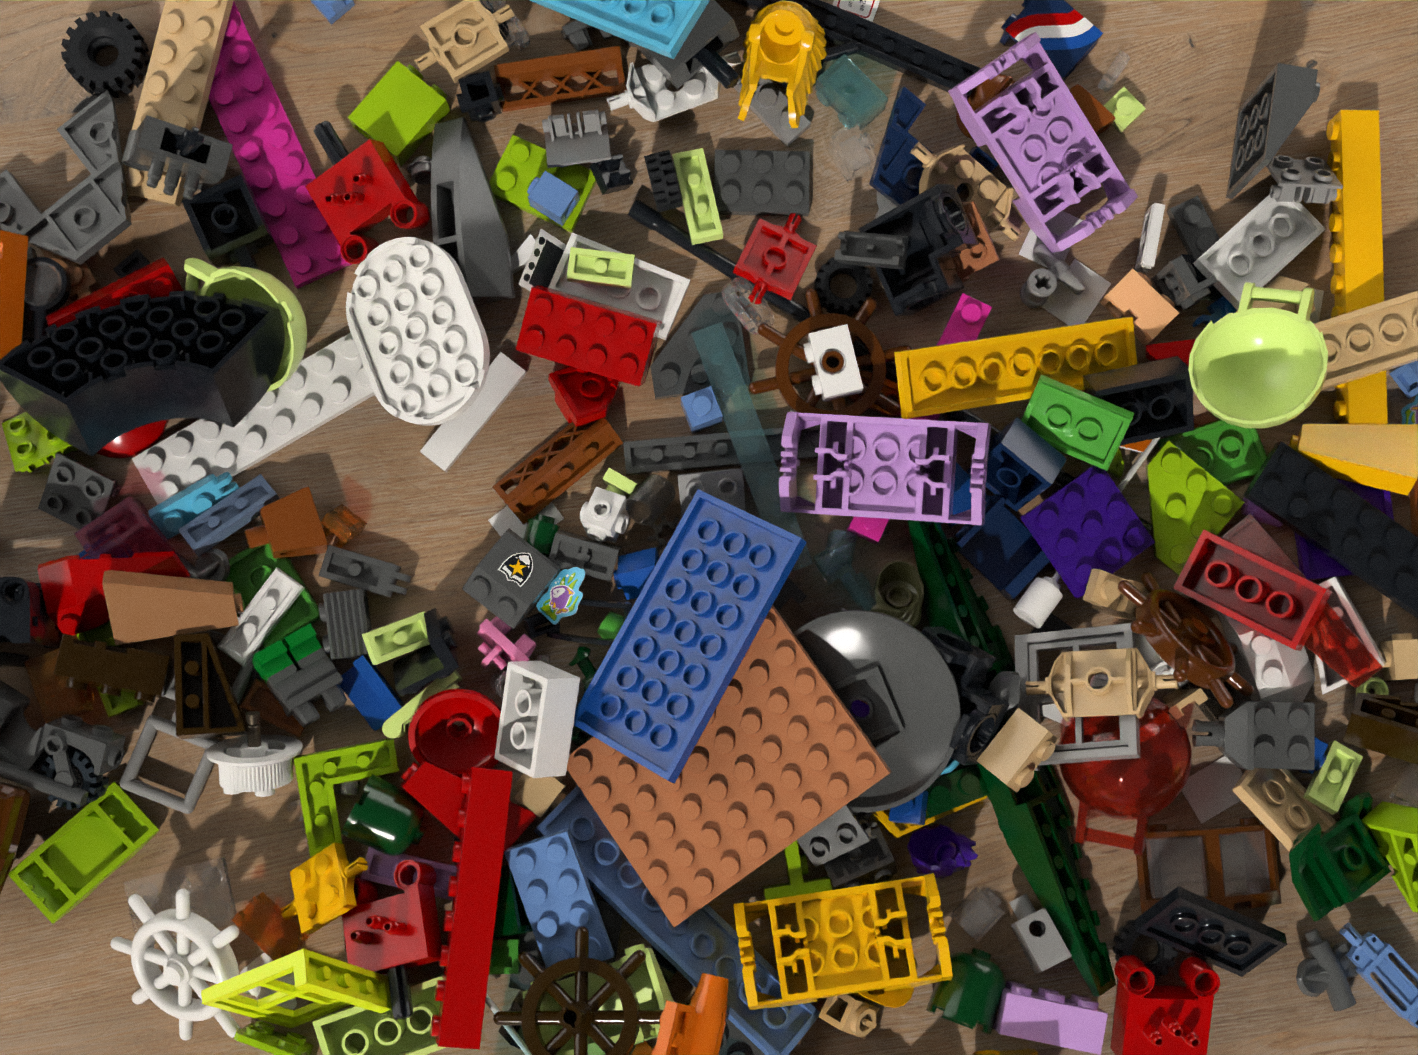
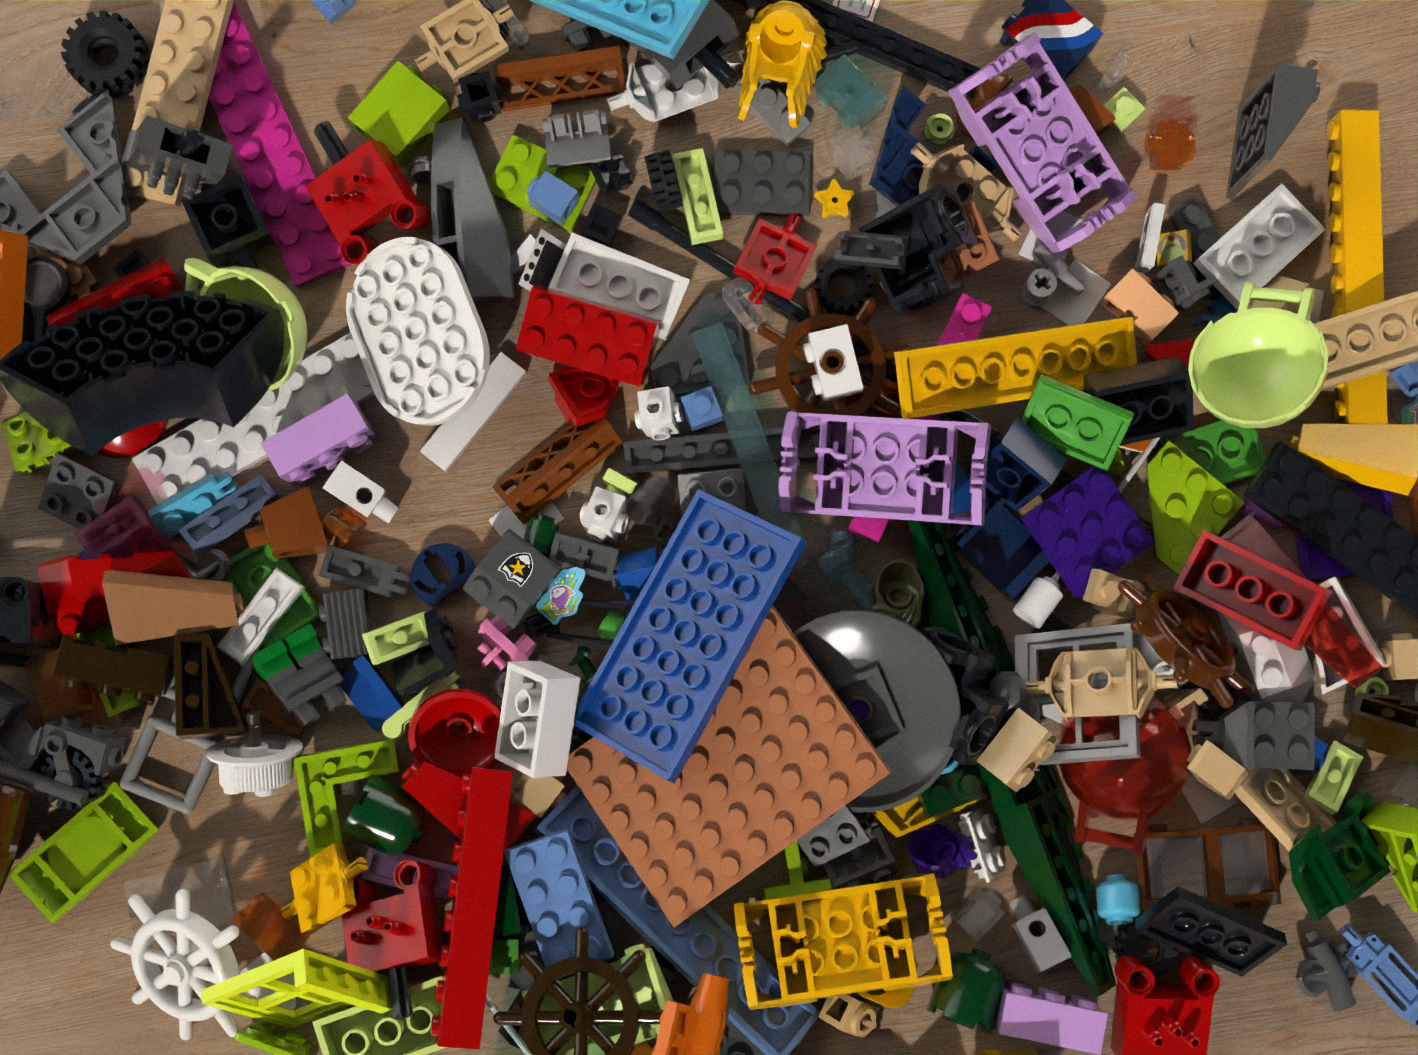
yellowish green plate [567,247,635,289] -> none
blue plate [889,791,928,825] -> none
light grey hinge [1266,155,1343,204] -> none
none -> lavender brick [261,393,378,486]
none -> white torso [323,461,399,524]
none -> dark blue piece [411,543,476,607]
none -> black plate [580,203,623,247]
none -> white brick [634,386,683,440]
none -> yellow plate [814,179,855,218]
none -> yellowish green plate [924,113,955,145]
none -> white hinge [958,806,1006,883]
none -> medium azure head [1096,874,1141,925]
none -> clear orange brick [1144,119,1196,170]
none -> tile [1157,229,1192,268]
none -> tan slope [1187,740,1249,801]

